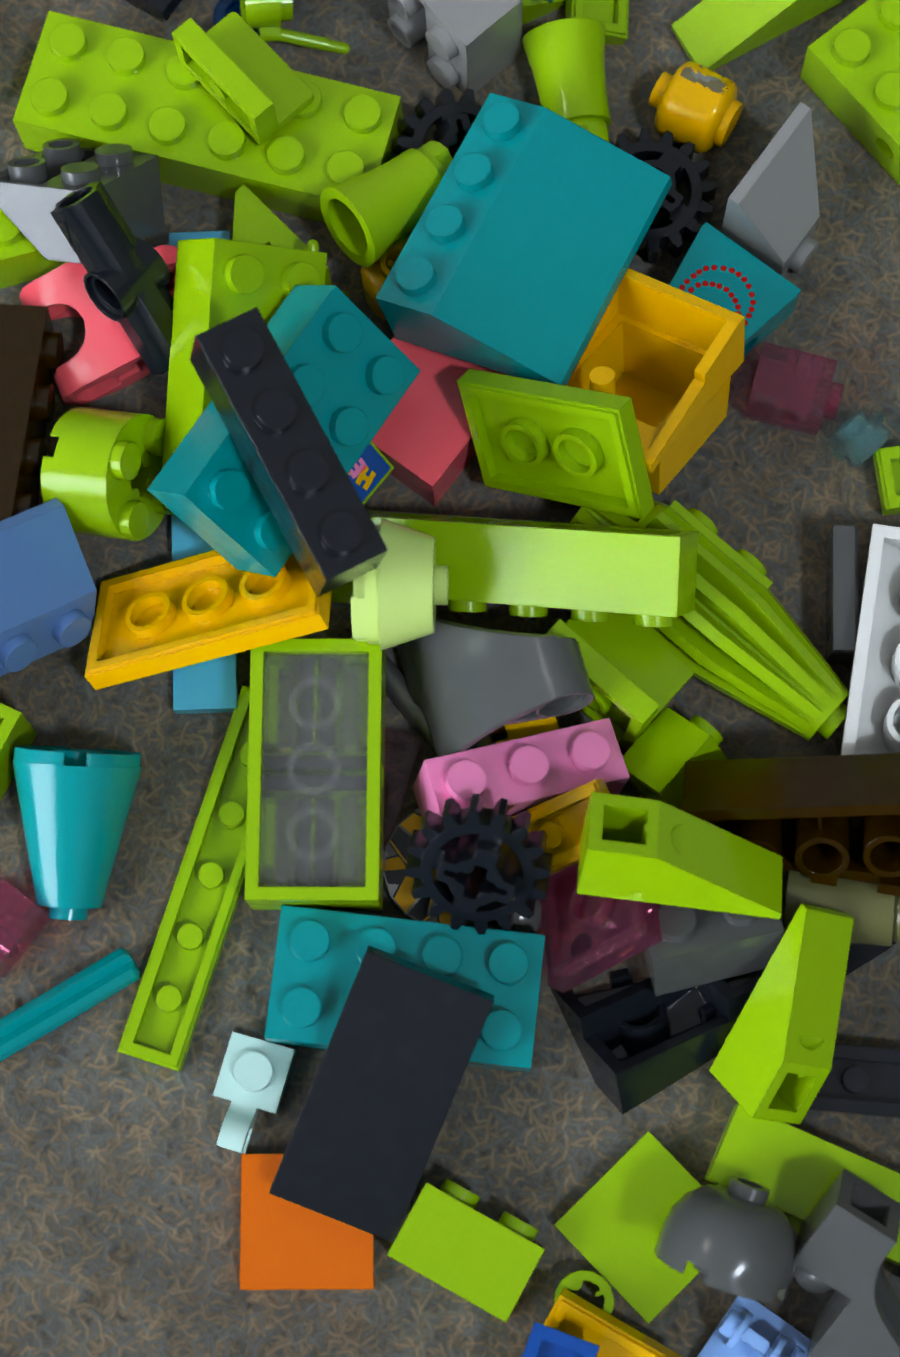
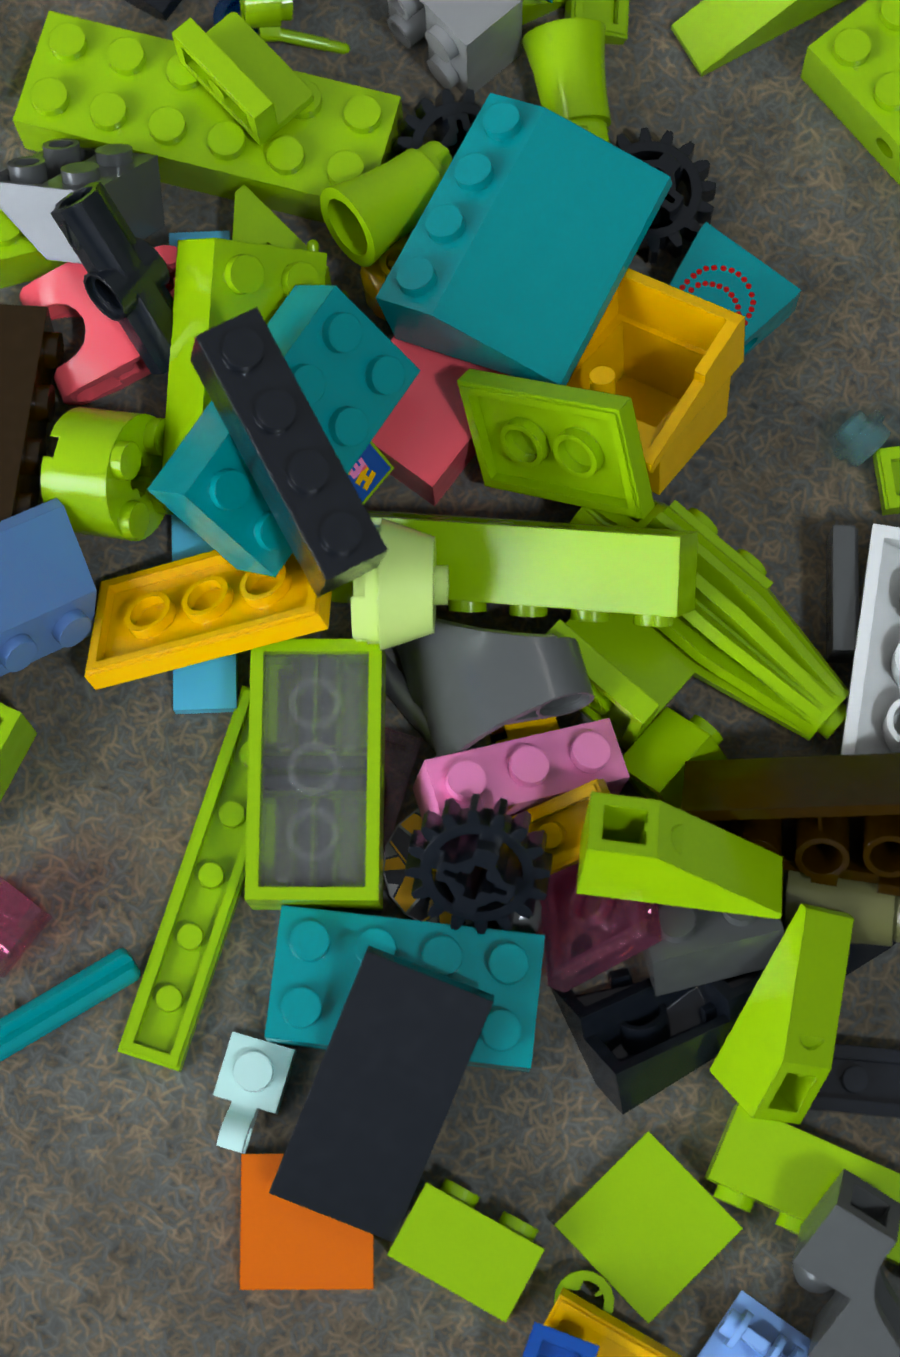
teal cone [12,745,143,920] -> none
yellow head [648,61,744,153] -> none
dark grey cylinder [654,1176,797,1303] -> none
light grey slope [721,102,820,277] -> none
clear pink brick [744,342,844,436] -> none

